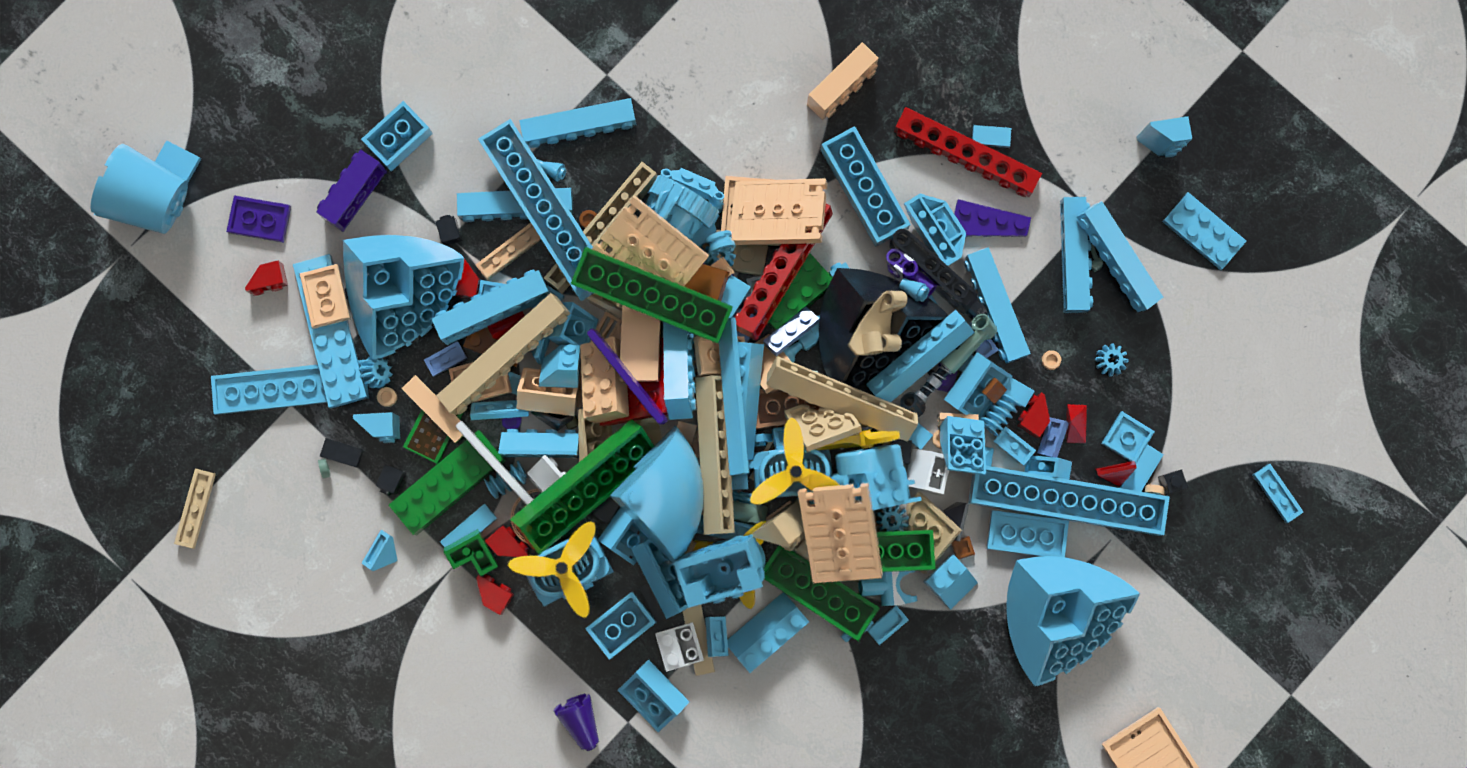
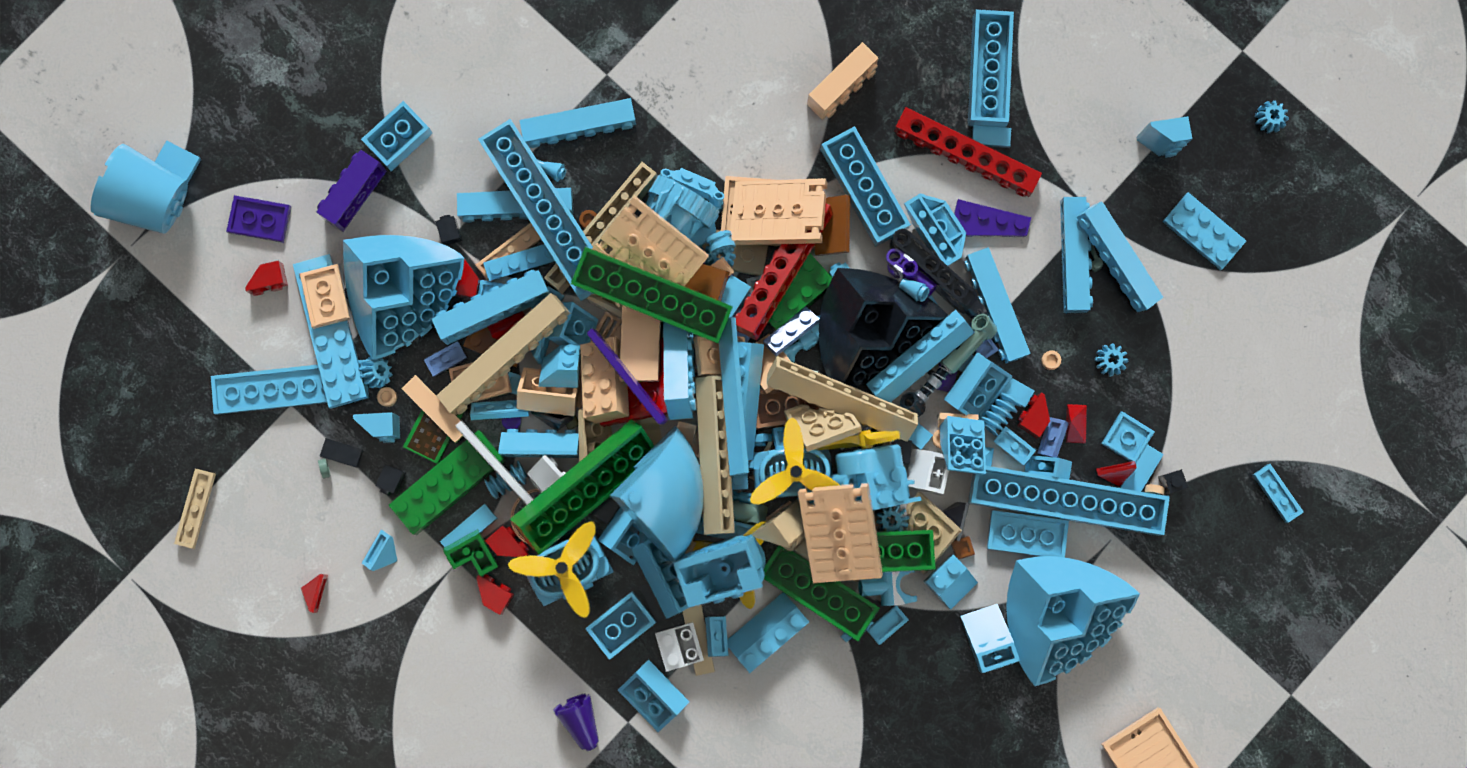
tan panel [848,291,907,355] -> none
dark orange tile [982,377,1007,404] -> none
none -> red slope [301,574,328,613]
none -> medium azure plate [483,244,555,281]
none -> dark orange tile [815,195,850,256]
none -> slope [960,604,1020,673]
none -> medium azure brick [968,10,1014,128]
none -> medium azure gear [1255,101,1289,133]

